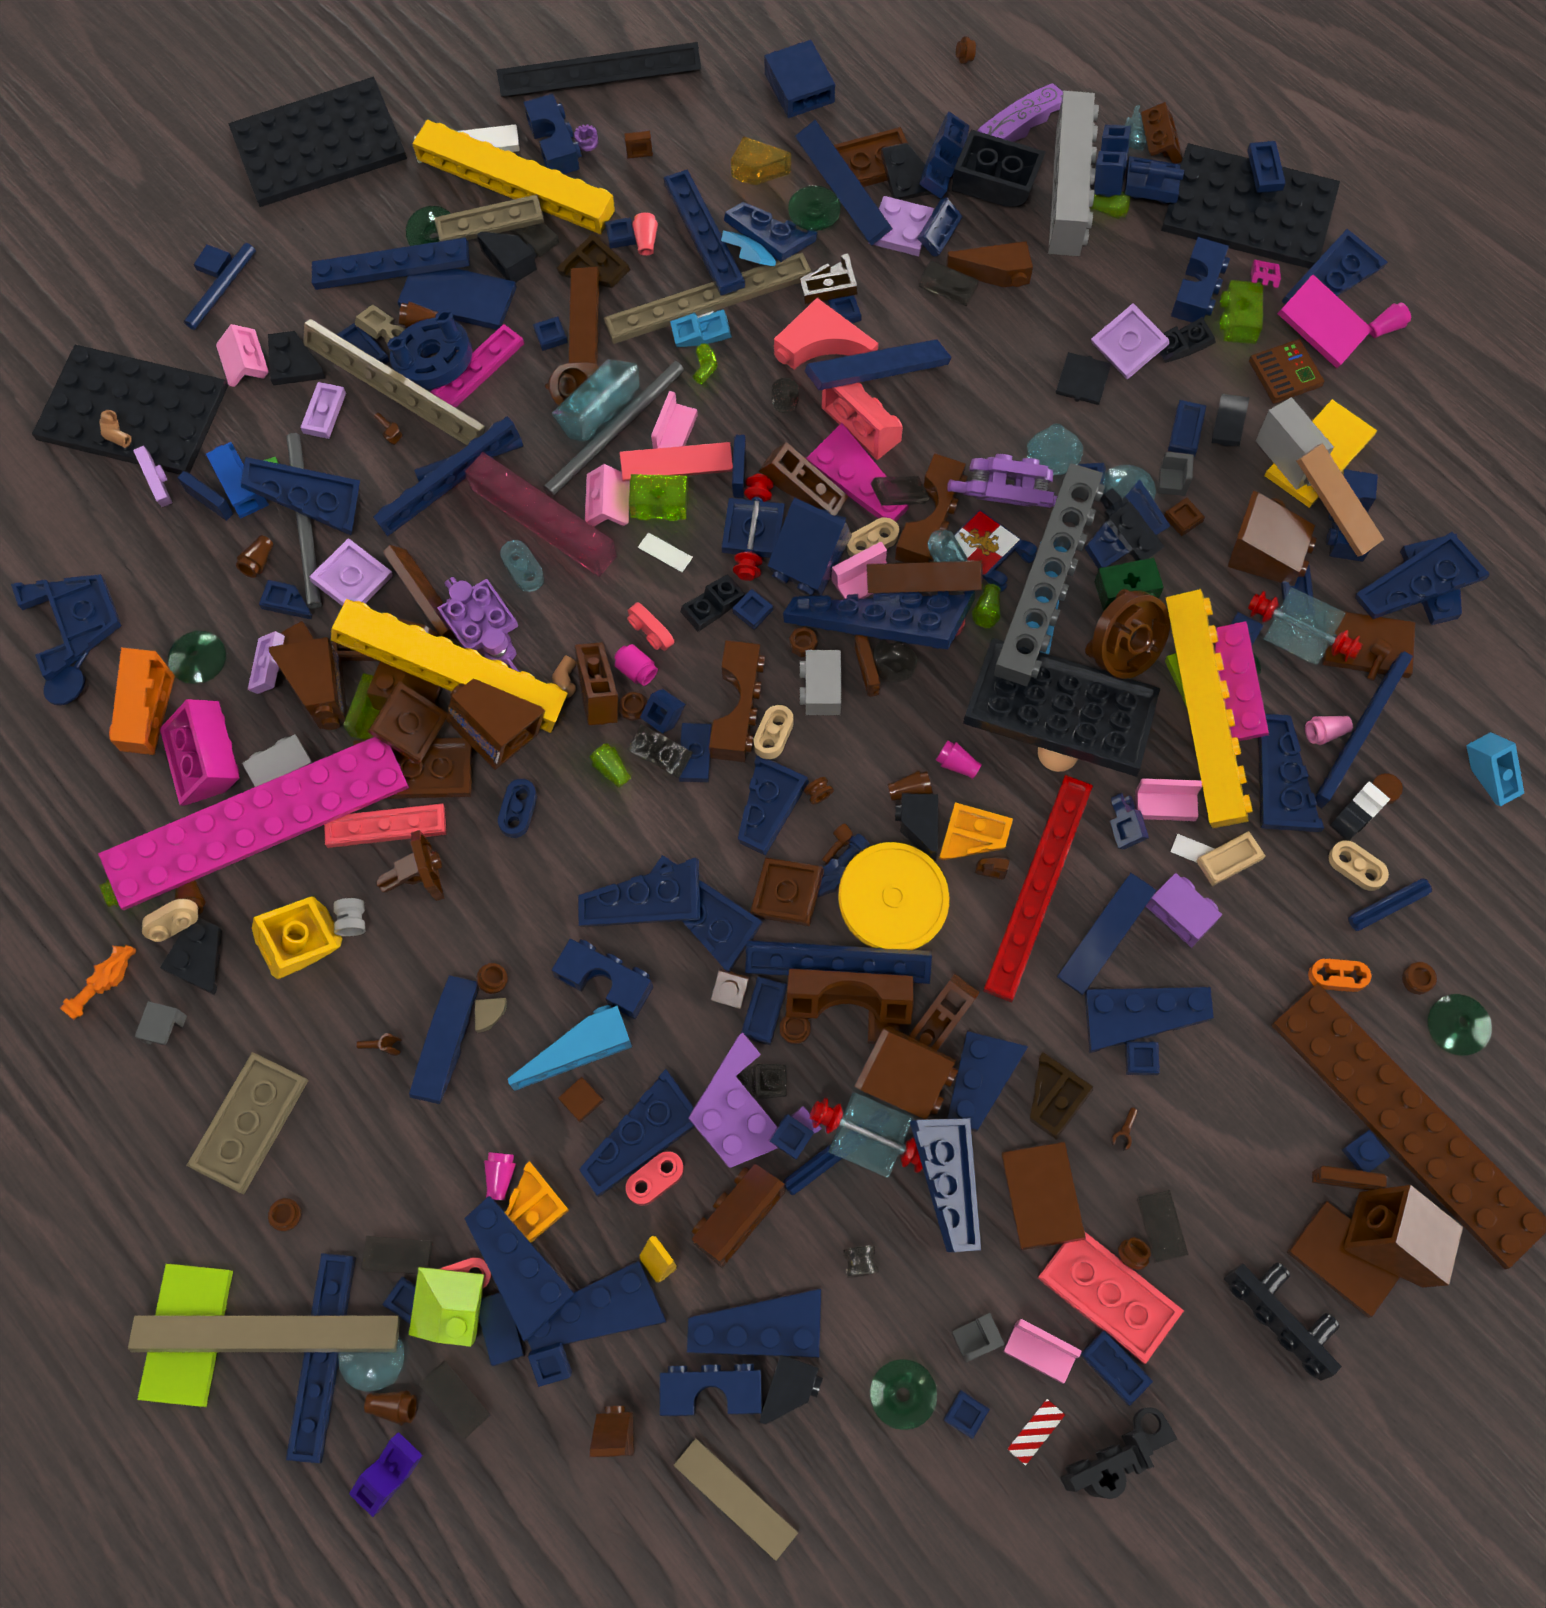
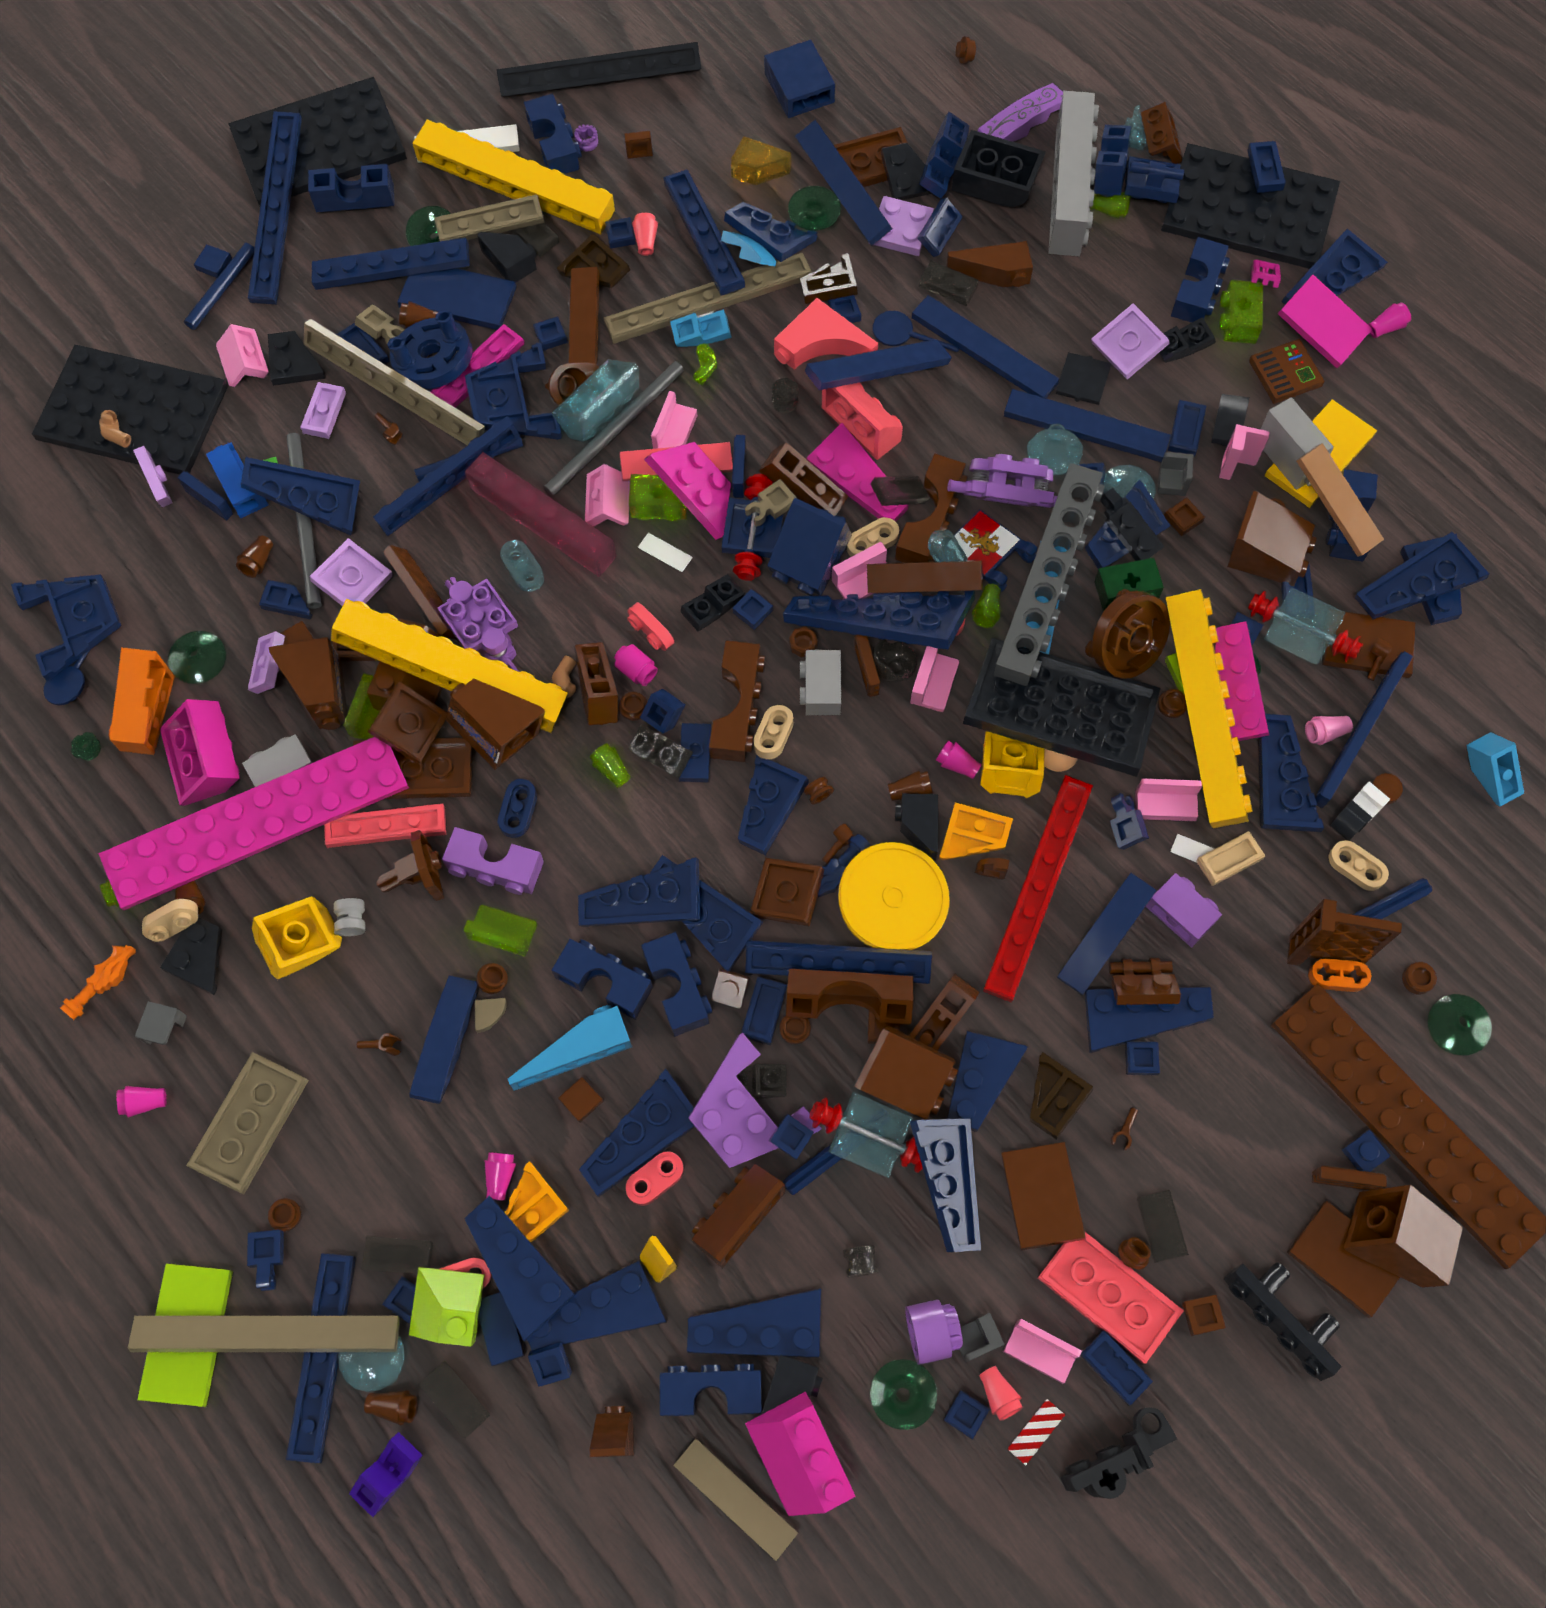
none -> clear green plate [71,732,101,760]
none -> dark pink cone [117,1086,167,1118]
none -> dark blue plate [247,1230,284,1291]
none -> dark blue tile [248,111,302,305]
none -> dark blue arch [308,164,394,212]
none -> medium lavender arch [442,827,544,895]
none -> clear neon green panel [463,905,537,956]
none -> dark blue wing [465,343,561,440]
none -> dark blue arch [641,932,712,1037]
none -> dark pink wing [644,442,731,540]
none -> dark tan plate [745,479,796,527]
none -> dark pink slope [745,1392,856,1516]
none -> dark blue piece [873,311,959,352]
none -> medium lavender piece [905,1300,963,1365]
none -> bright pink panel [910,646,959,712]
none -> dark blue tile [912,295,1059,398]
none -> coral cone [979,1366,1023,1421]
none -> yellow slope [980,731,1045,799]
none -> dark blue tile [1004,389,1171,462]
none -> reddish brown plate [1109,958,1181,1005]
none -> reddish brown plate [1158,689,1187,718]
none -> reddish brown plate [1182,1295,1226,1336]
none -> bright pink panel [1219,424,1270,480]
none -> reddish brown fence [1287,899,1402,966]

